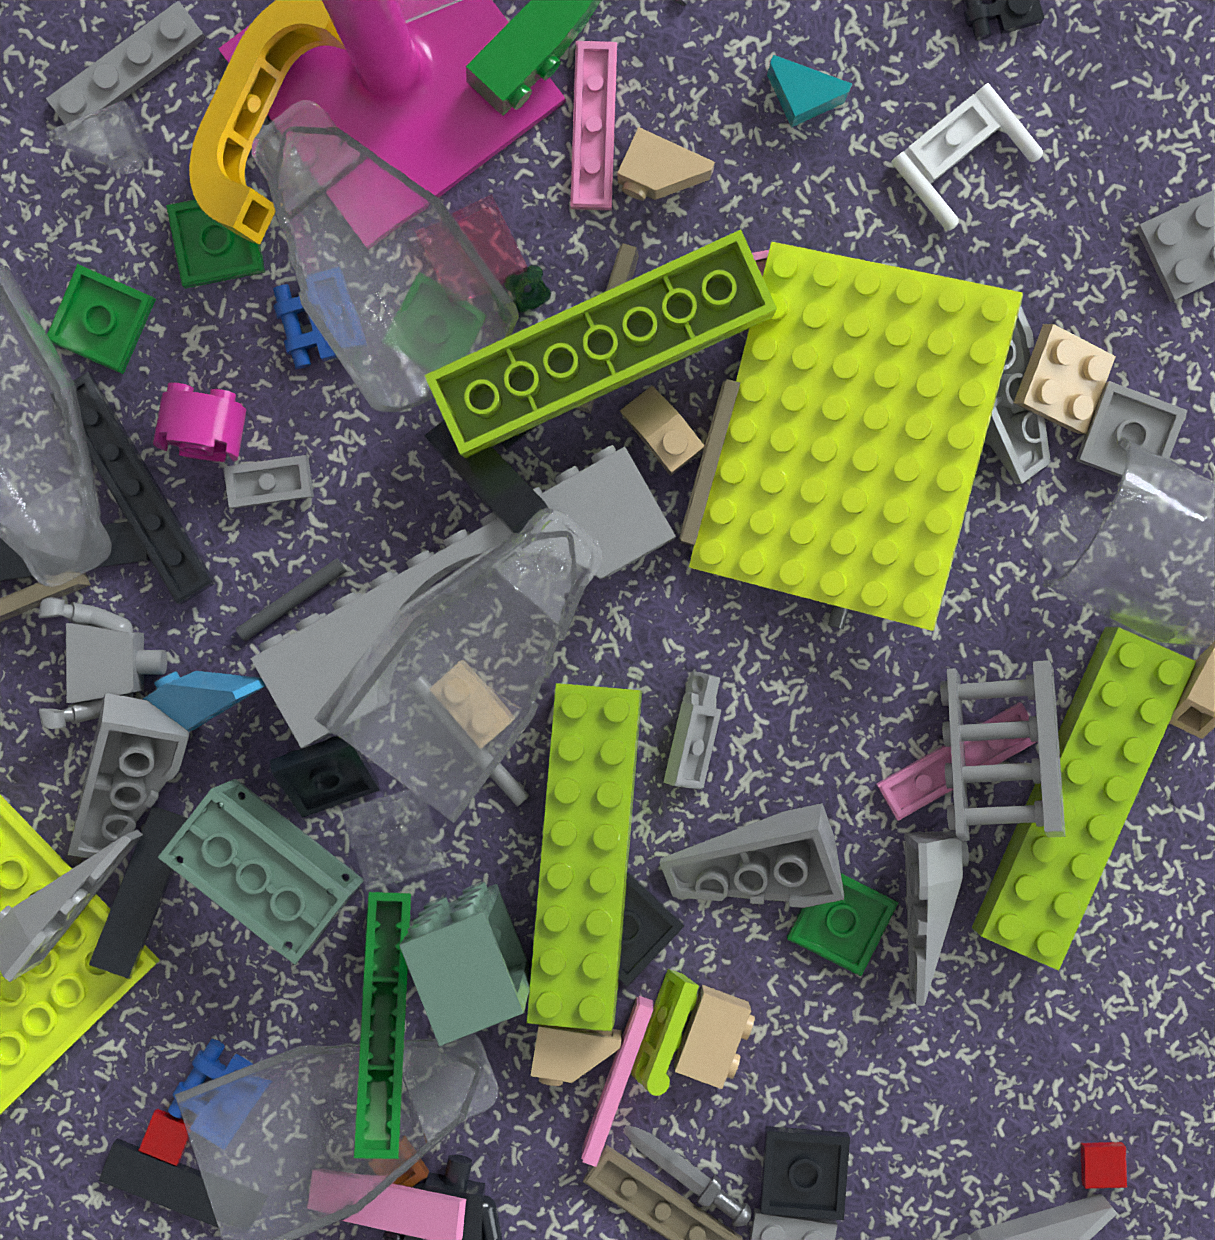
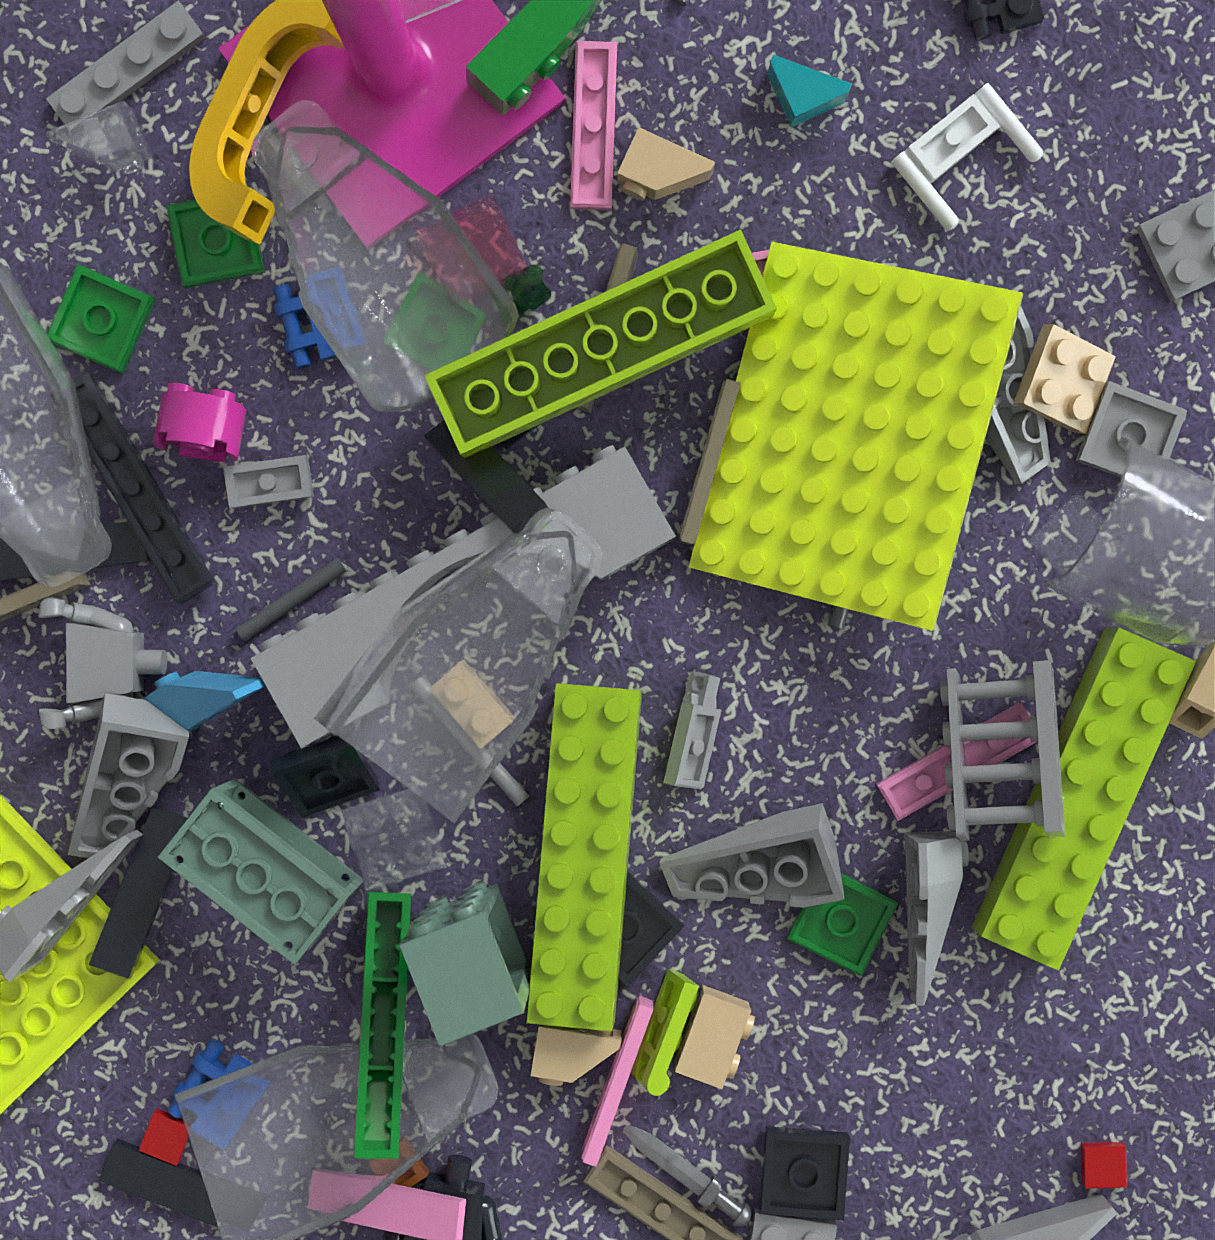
tan slope [620,386,705,476] -> none

